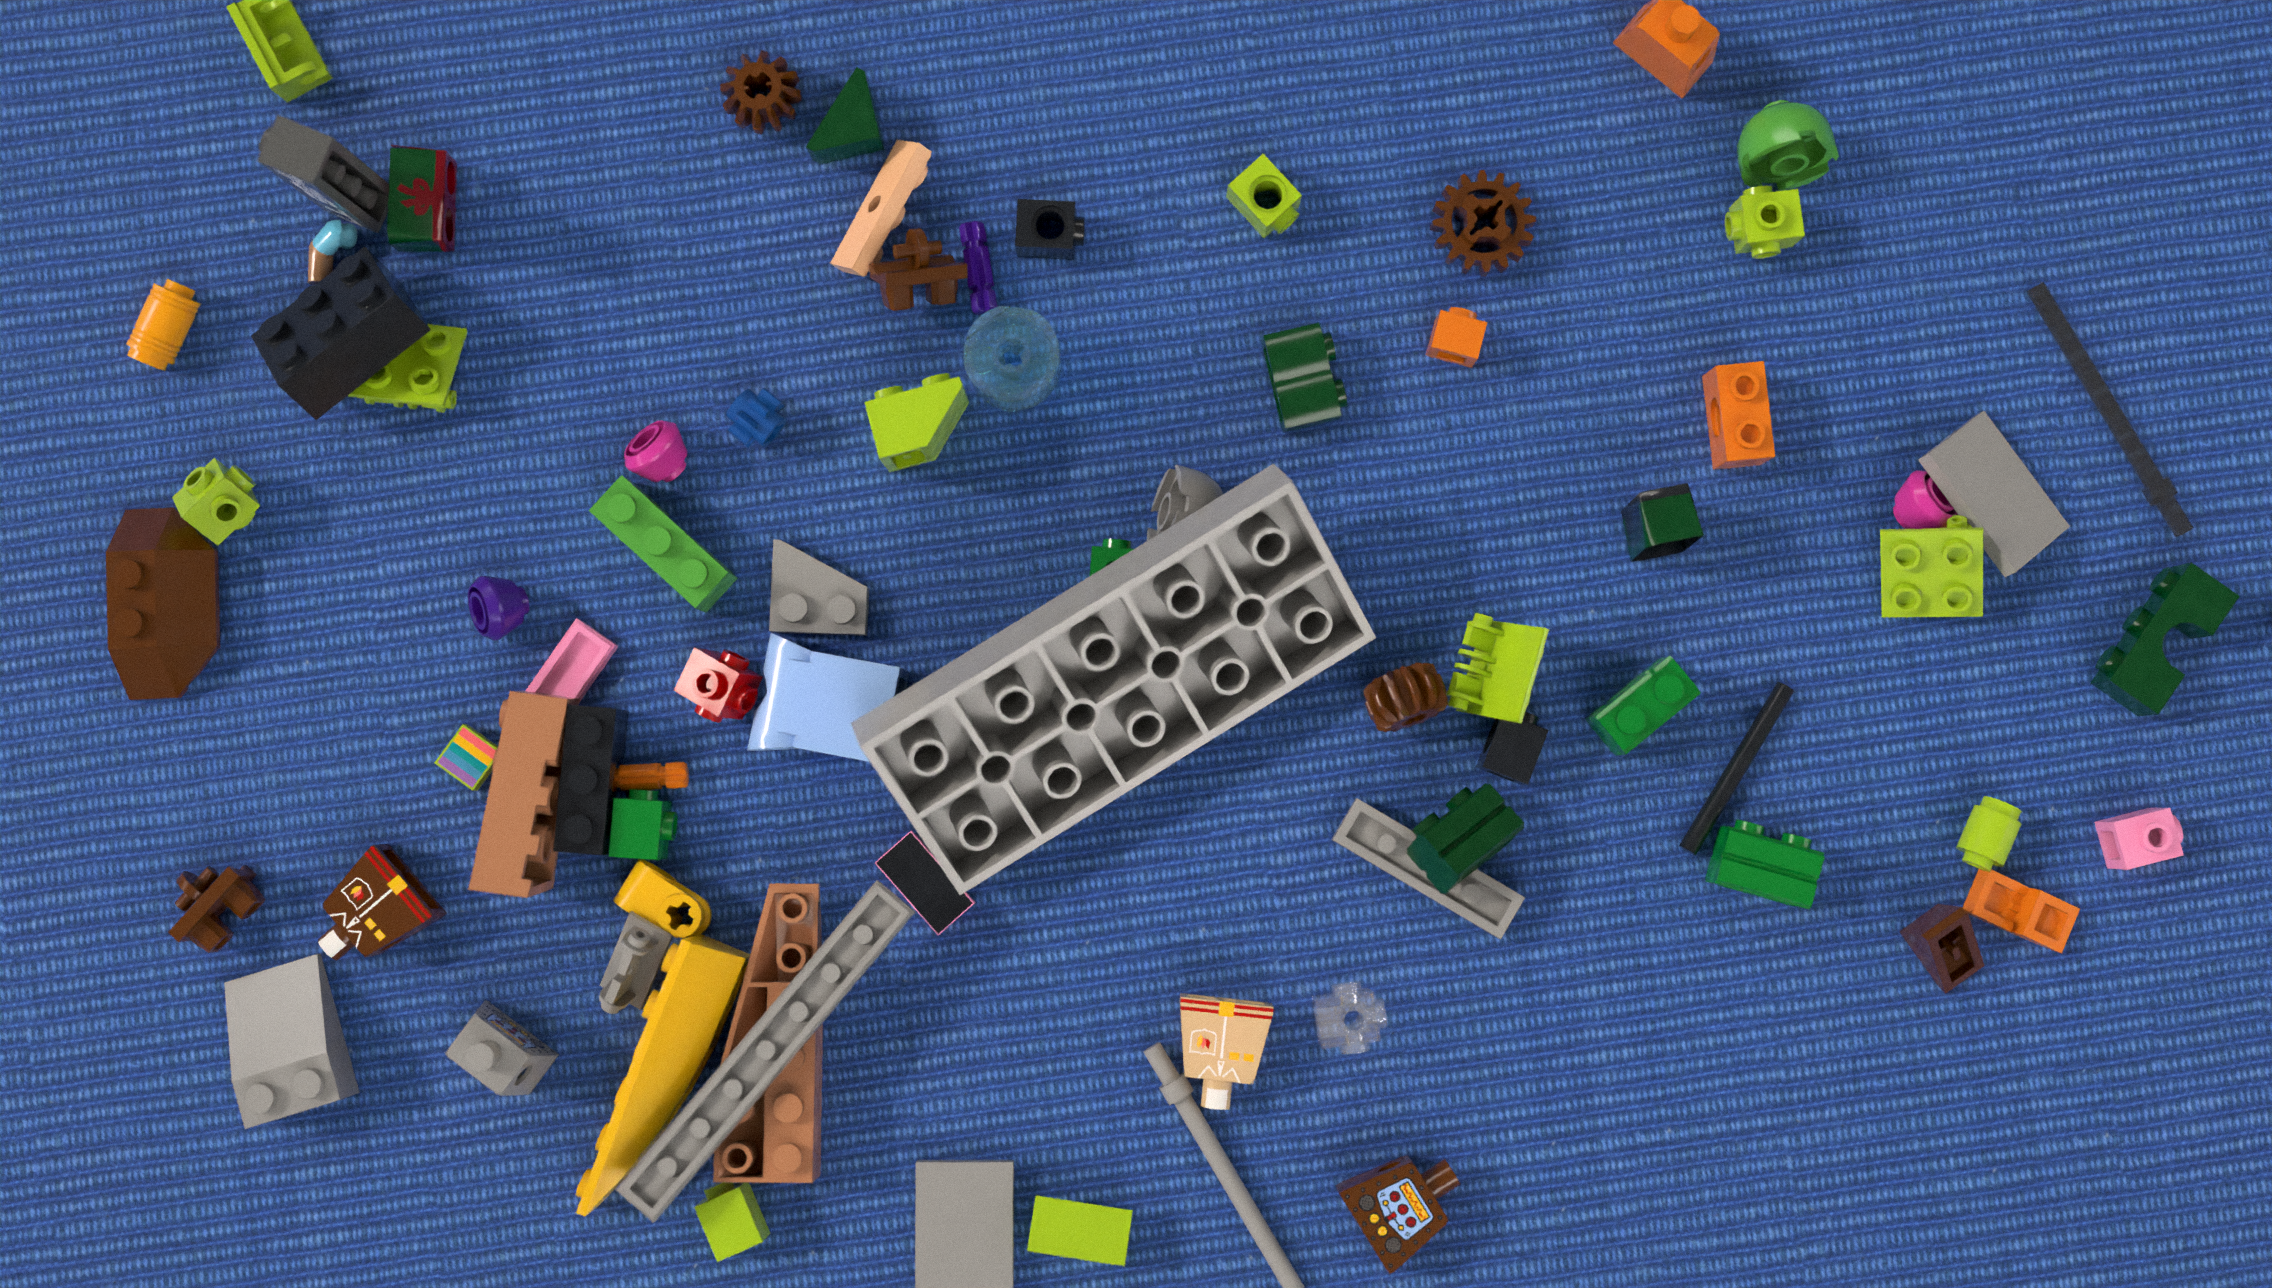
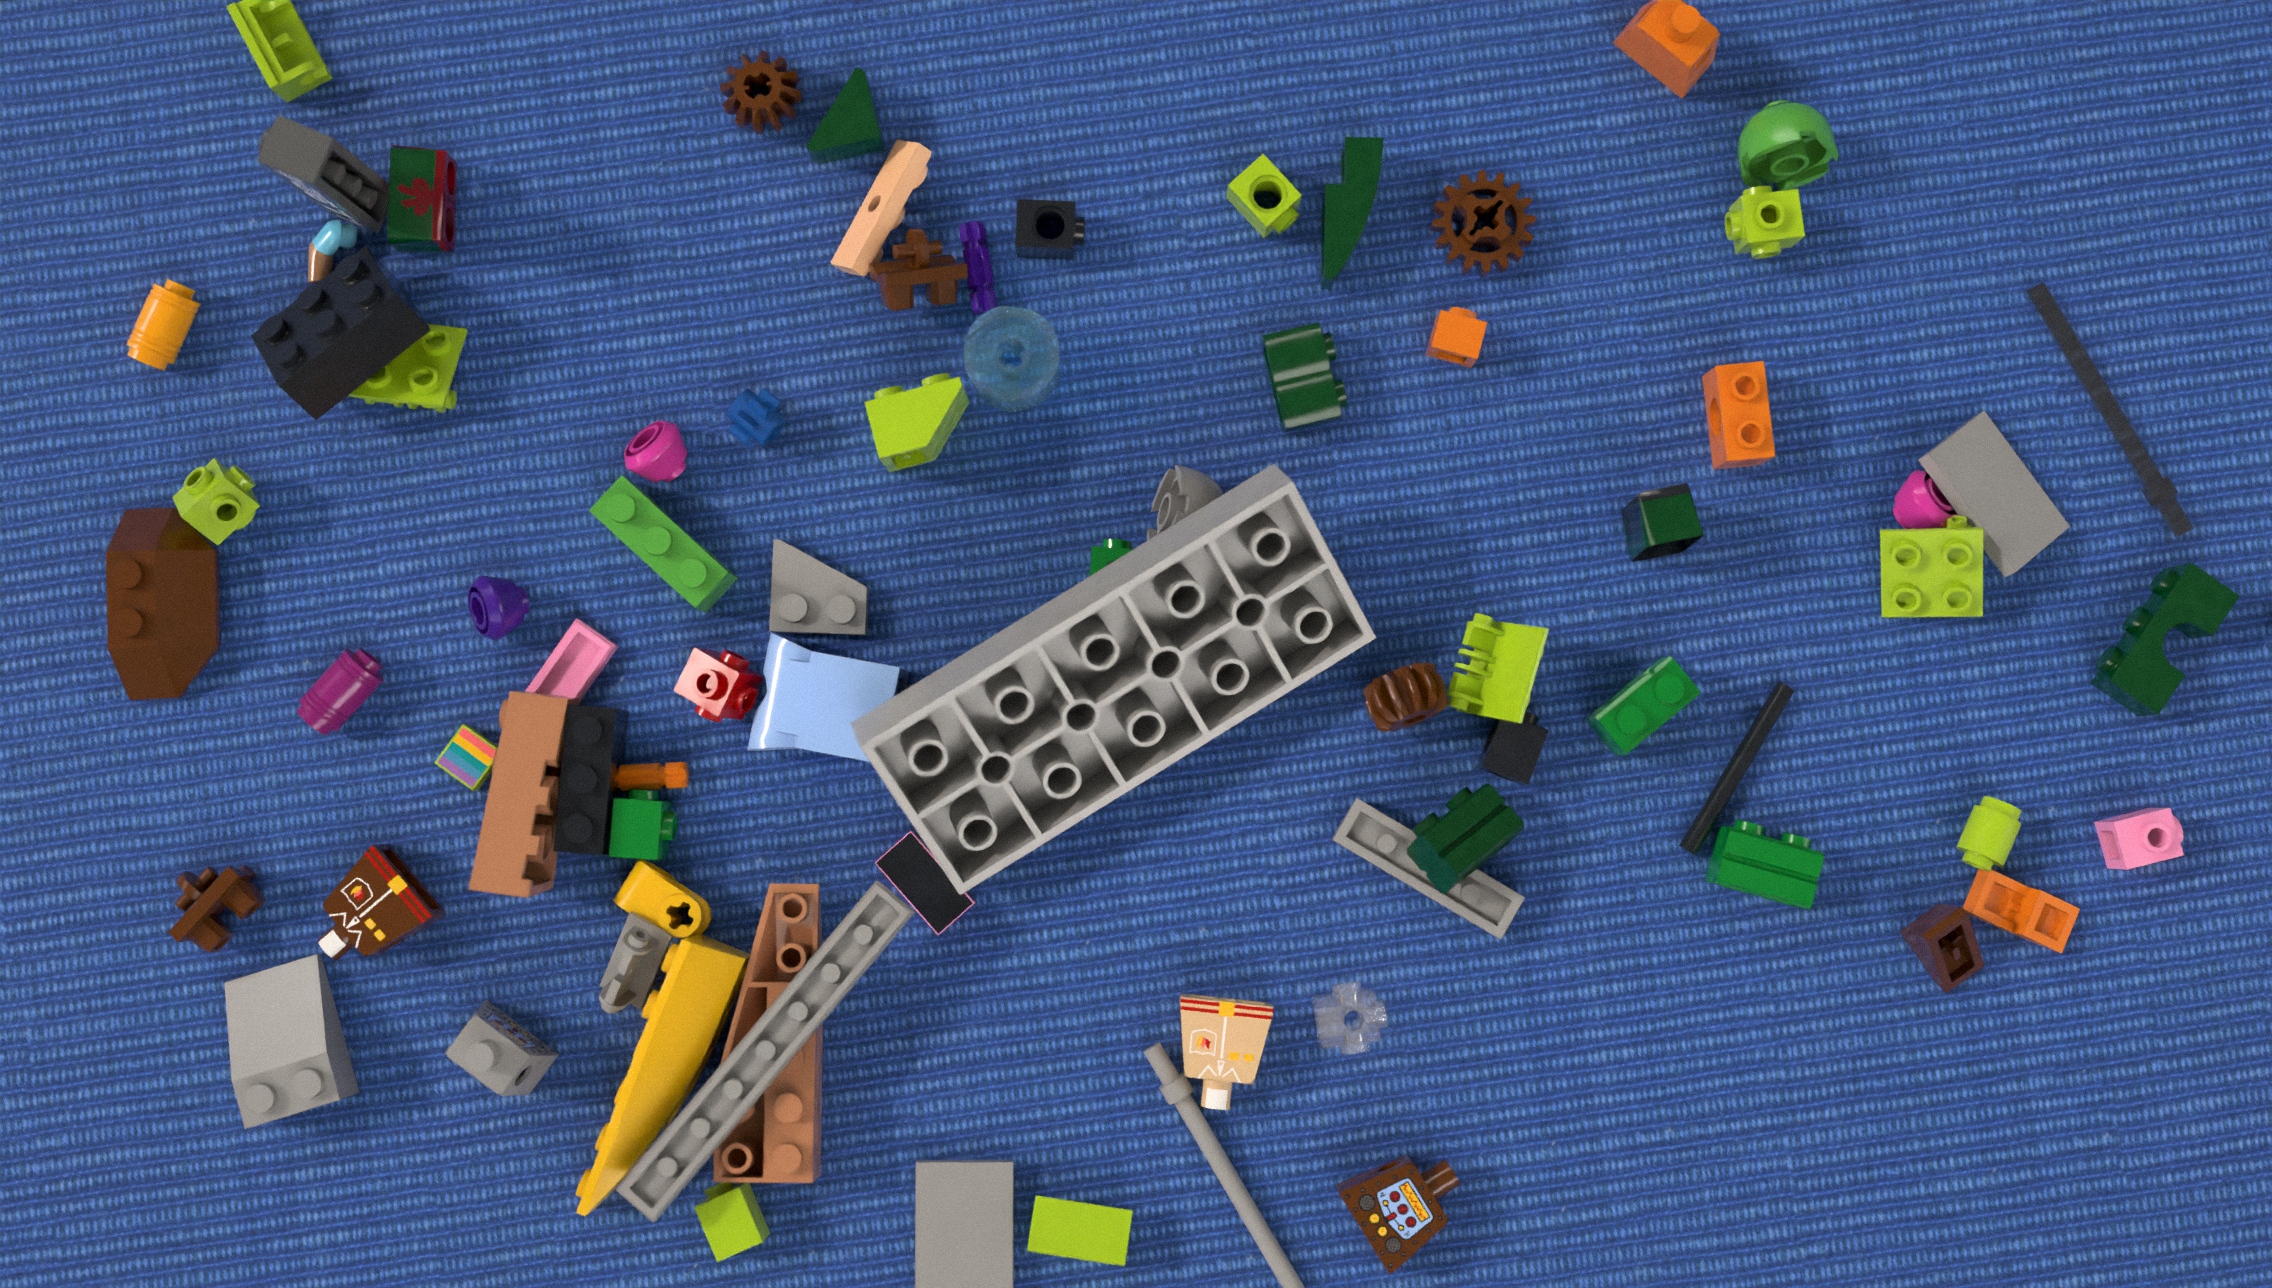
none -> magenta head [297,648,384,735]
none -> dark green slope [1321,137,1383,289]

